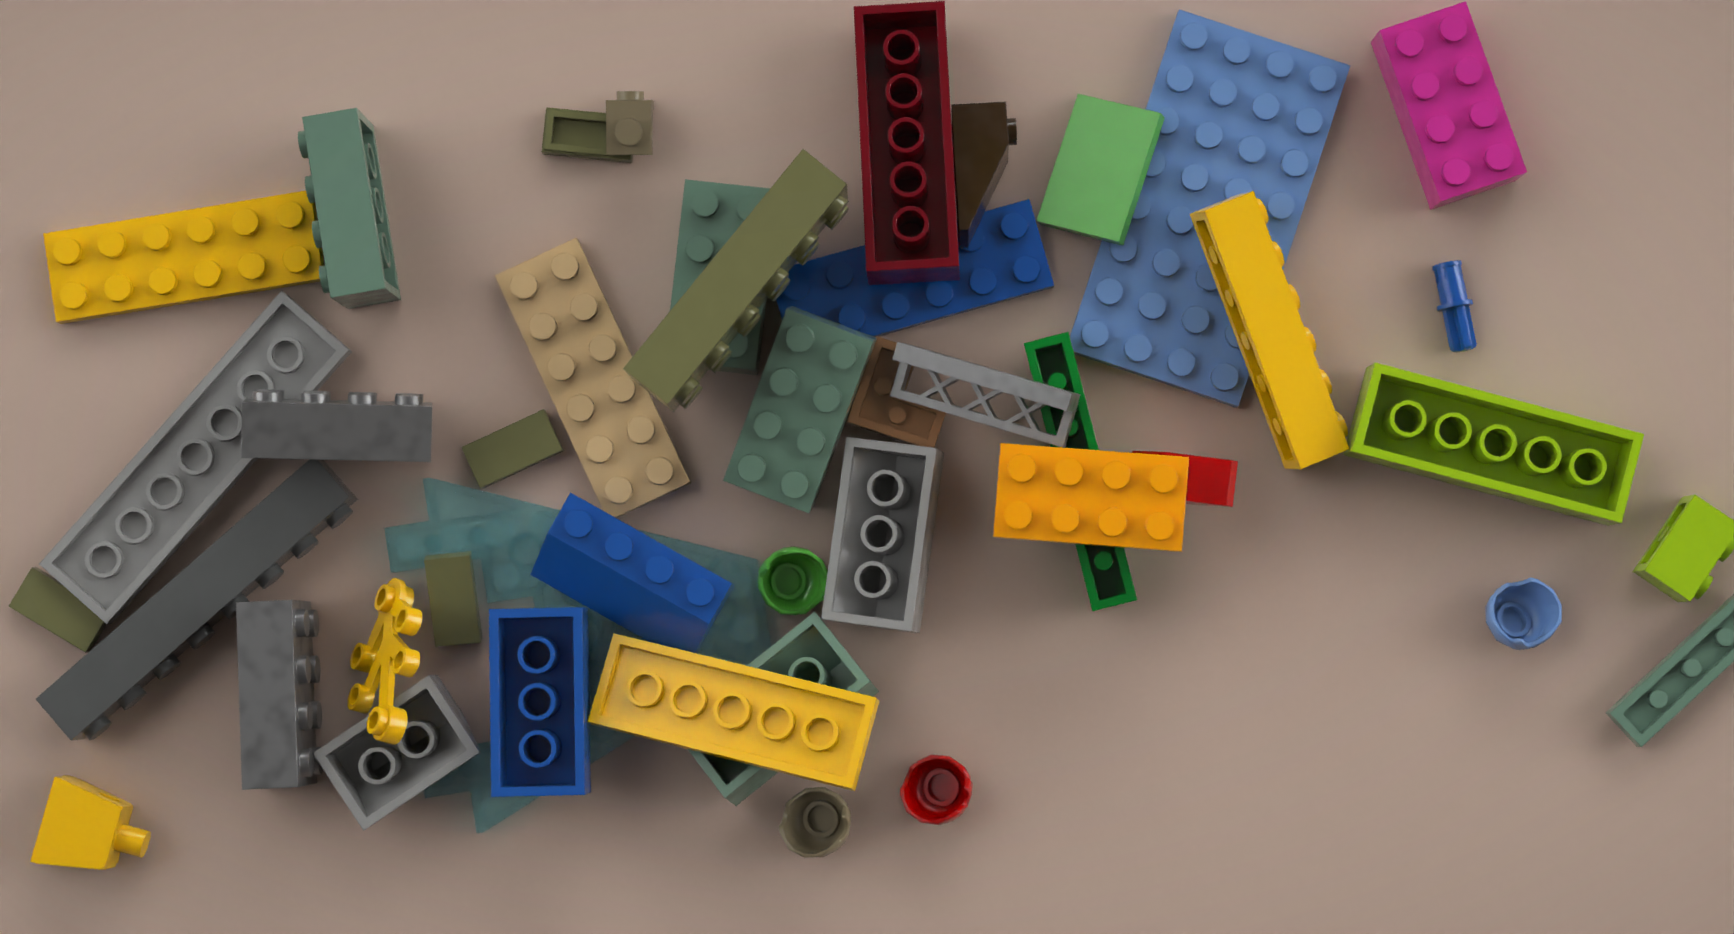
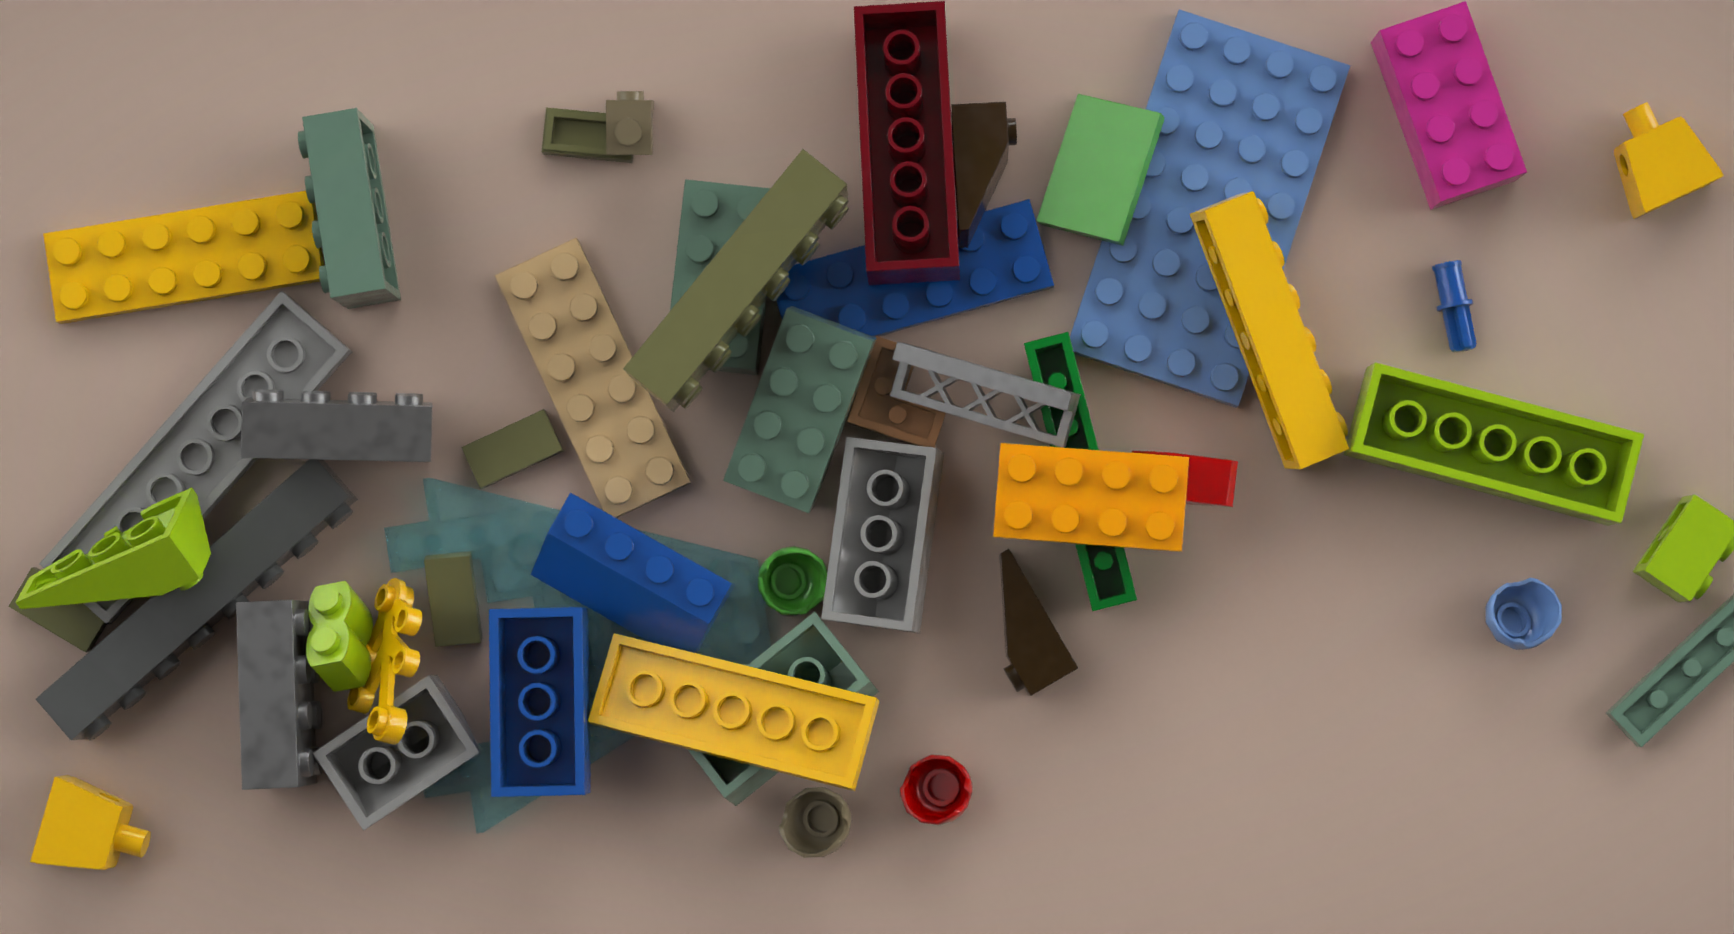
none -> lime wedge [15,487,211,609]
none -> lime brick [306,581,373,692]
none -> dark brown slope [999,549,1078,696]
none -> yellow torso [1614,102,1724,219]

